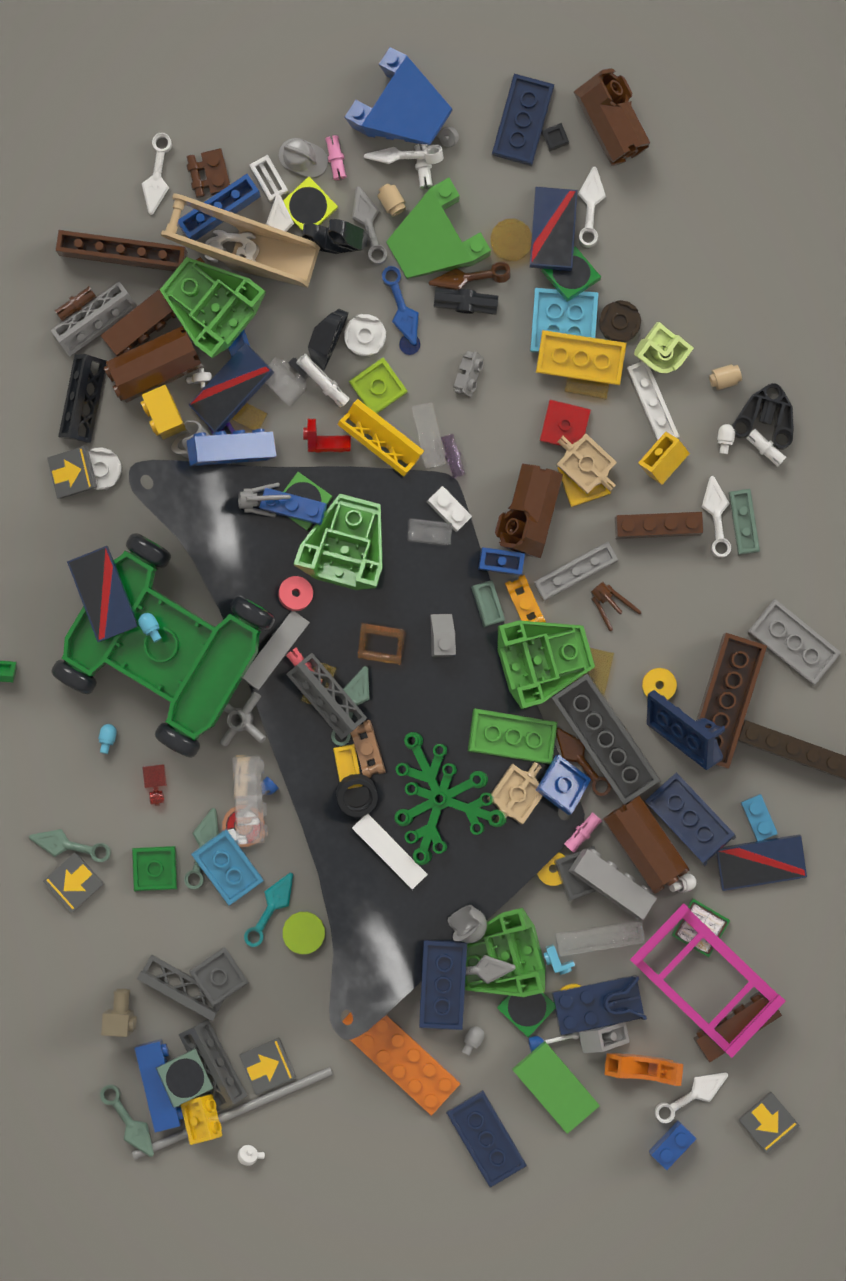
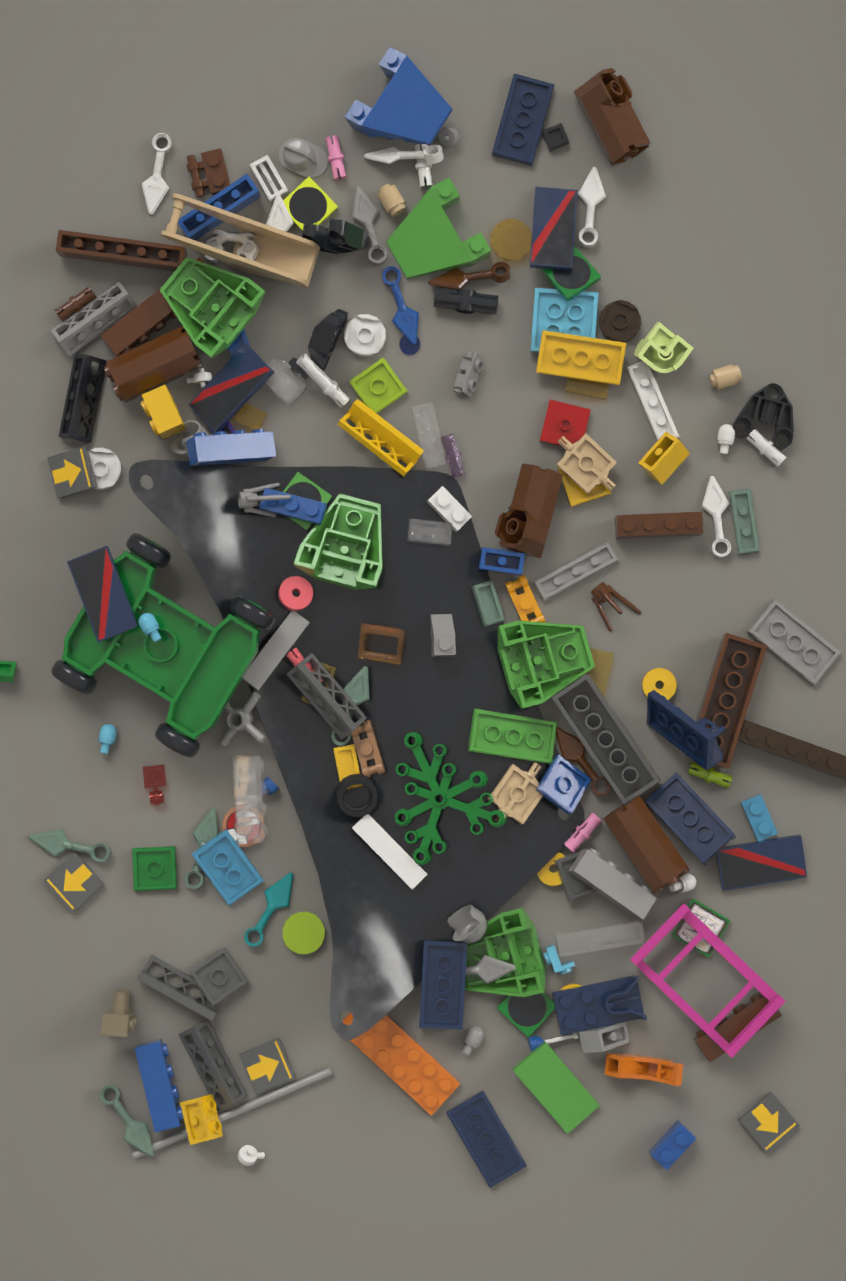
black tile [156,1049,213,1108] -> none
red bracket [303,419,351,453] -> none
white piece [654,1073,728,1123] -> none
none -> lime pin [687,761,733,789]

